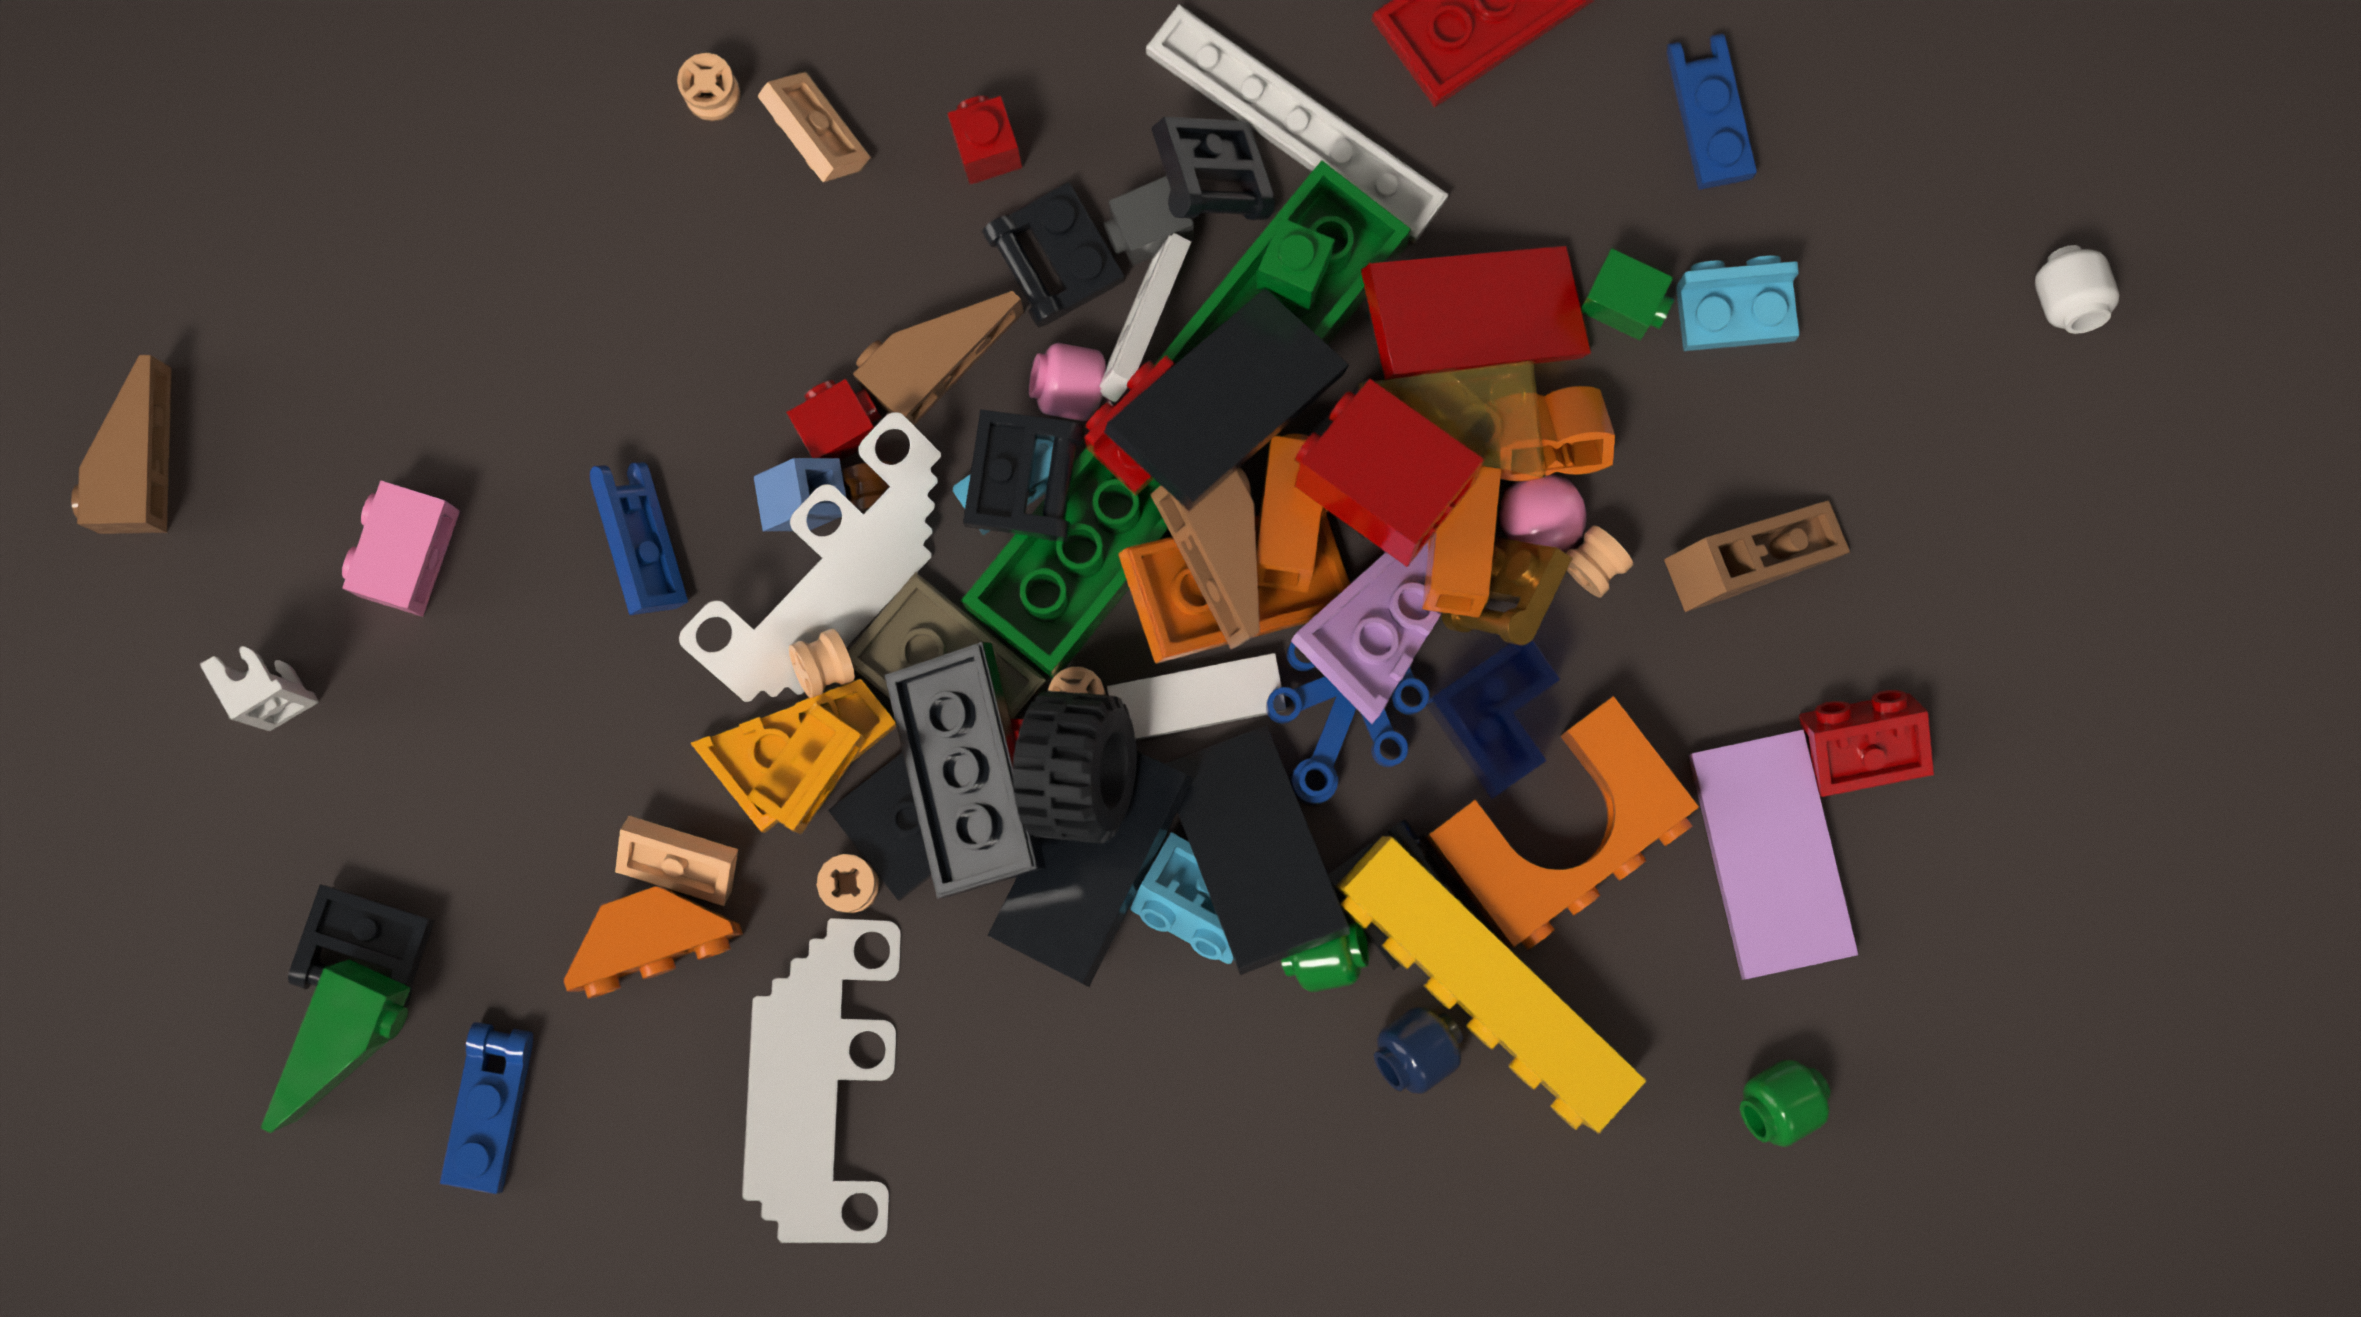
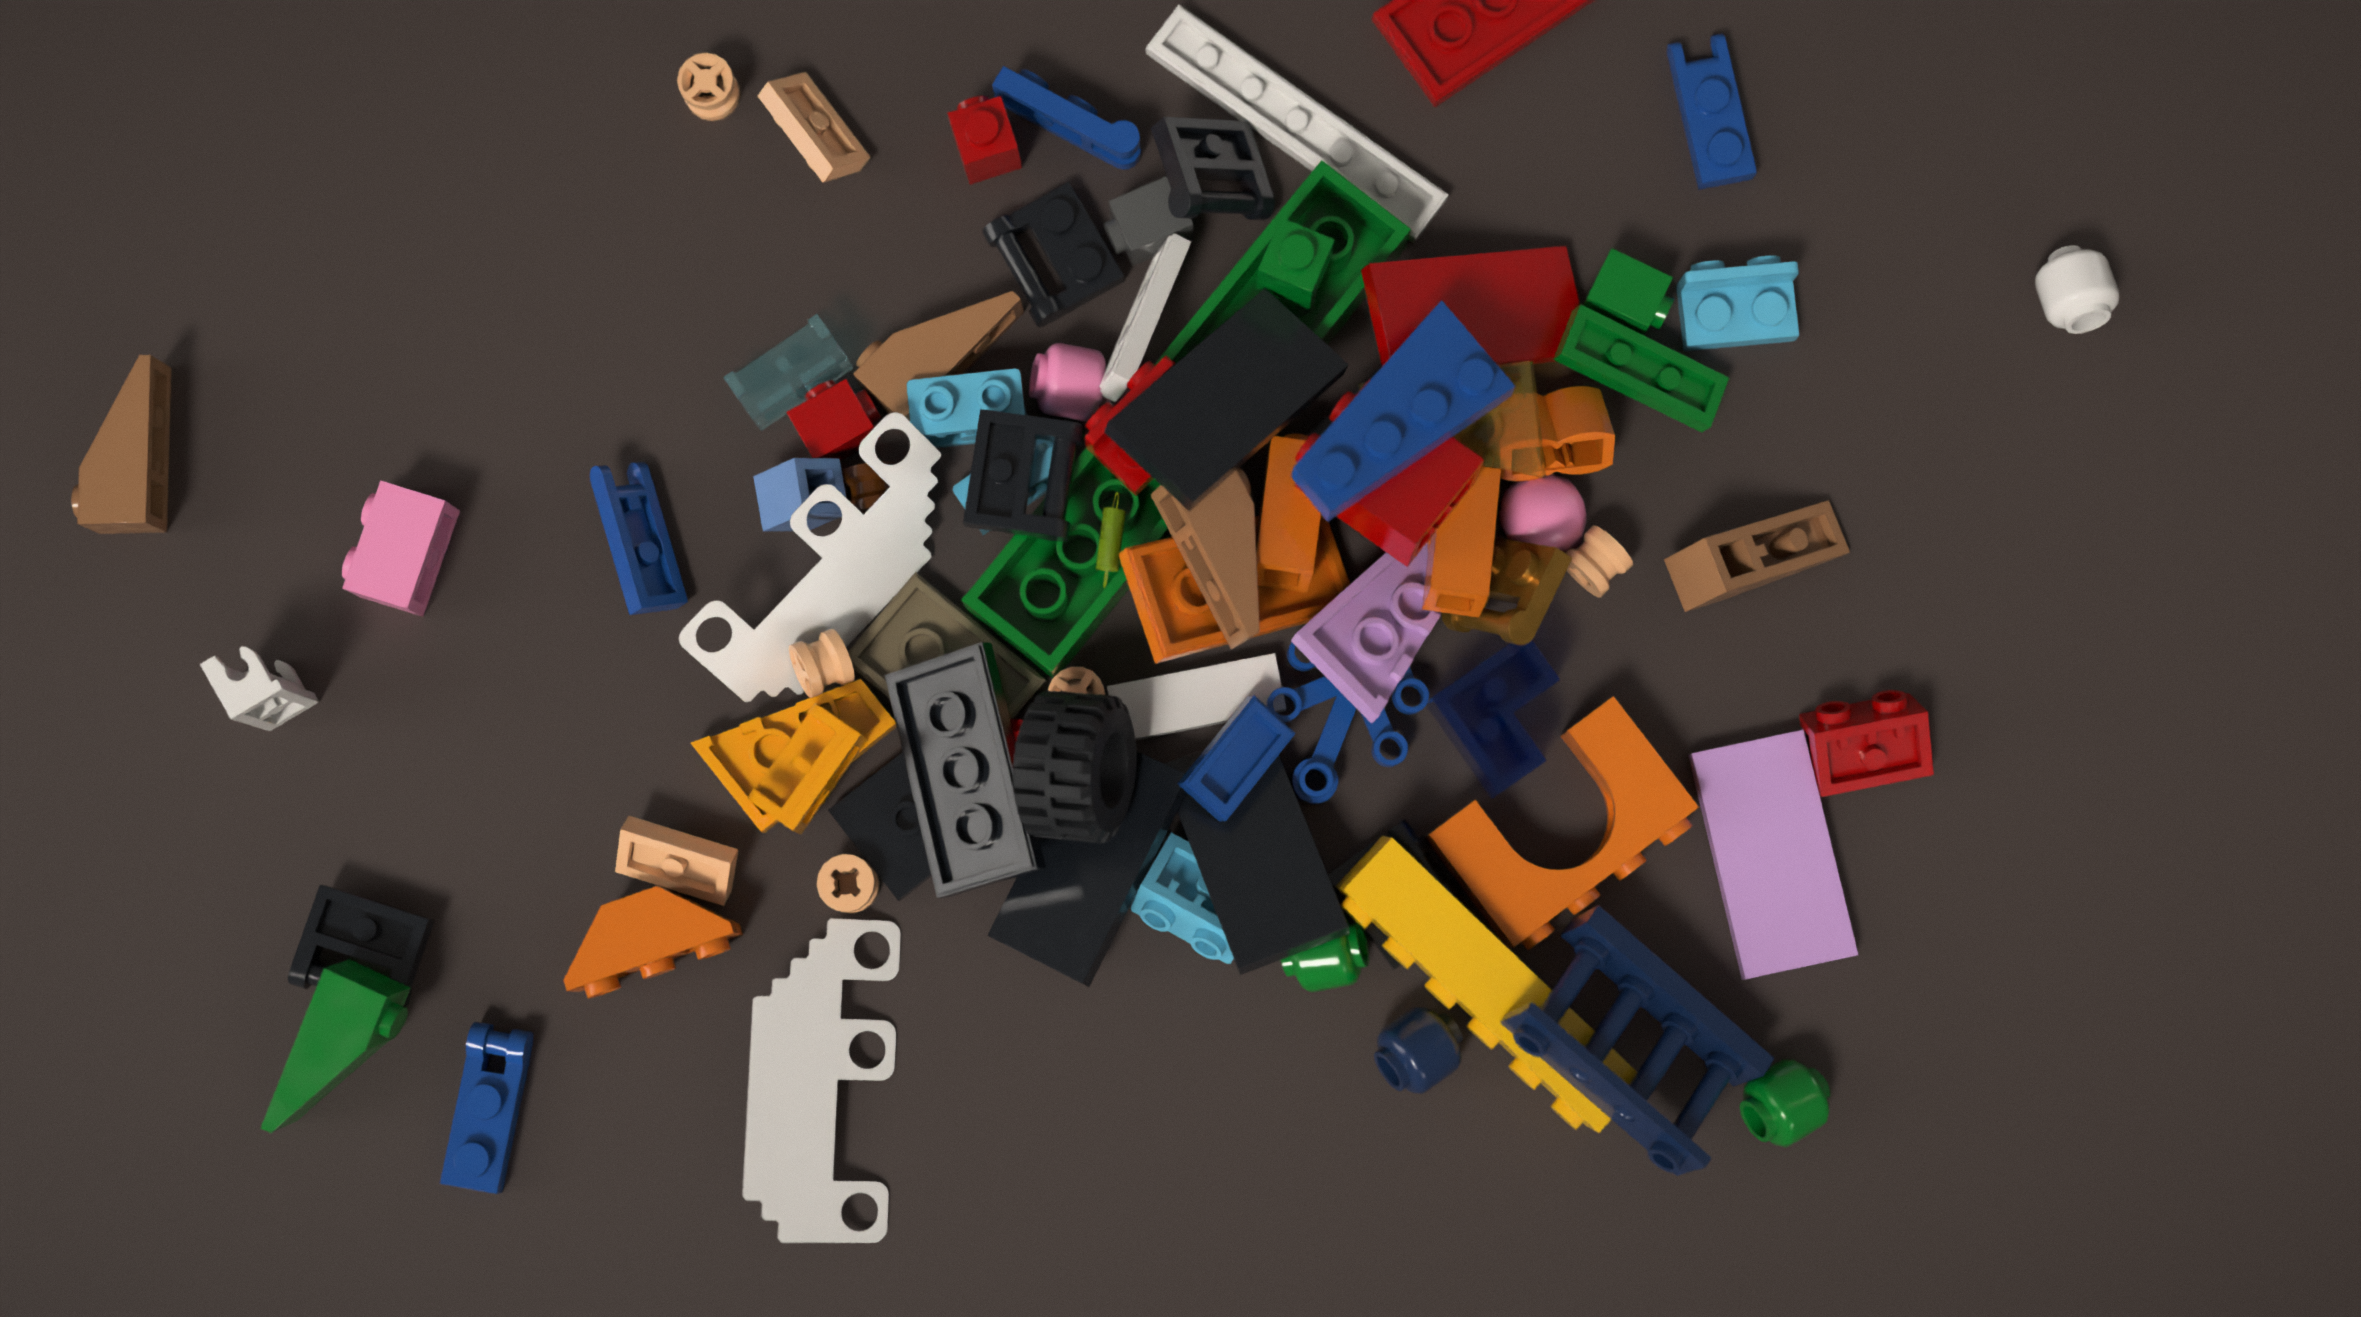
none -> clear light blue hinge [723,314,853,431]
none -> medium azure bracket [907,368,1027,448]
none -> blue plate [992,66,1141,170]
none -> lime piece [1096,492,1126,588]
none -> blue tile [1177,695,1296,822]
none -> blue wing [1291,300,1515,522]
none -> dark blue fence [1500,905,1774,1176]
none -> green plate [1553,304,1729,433]

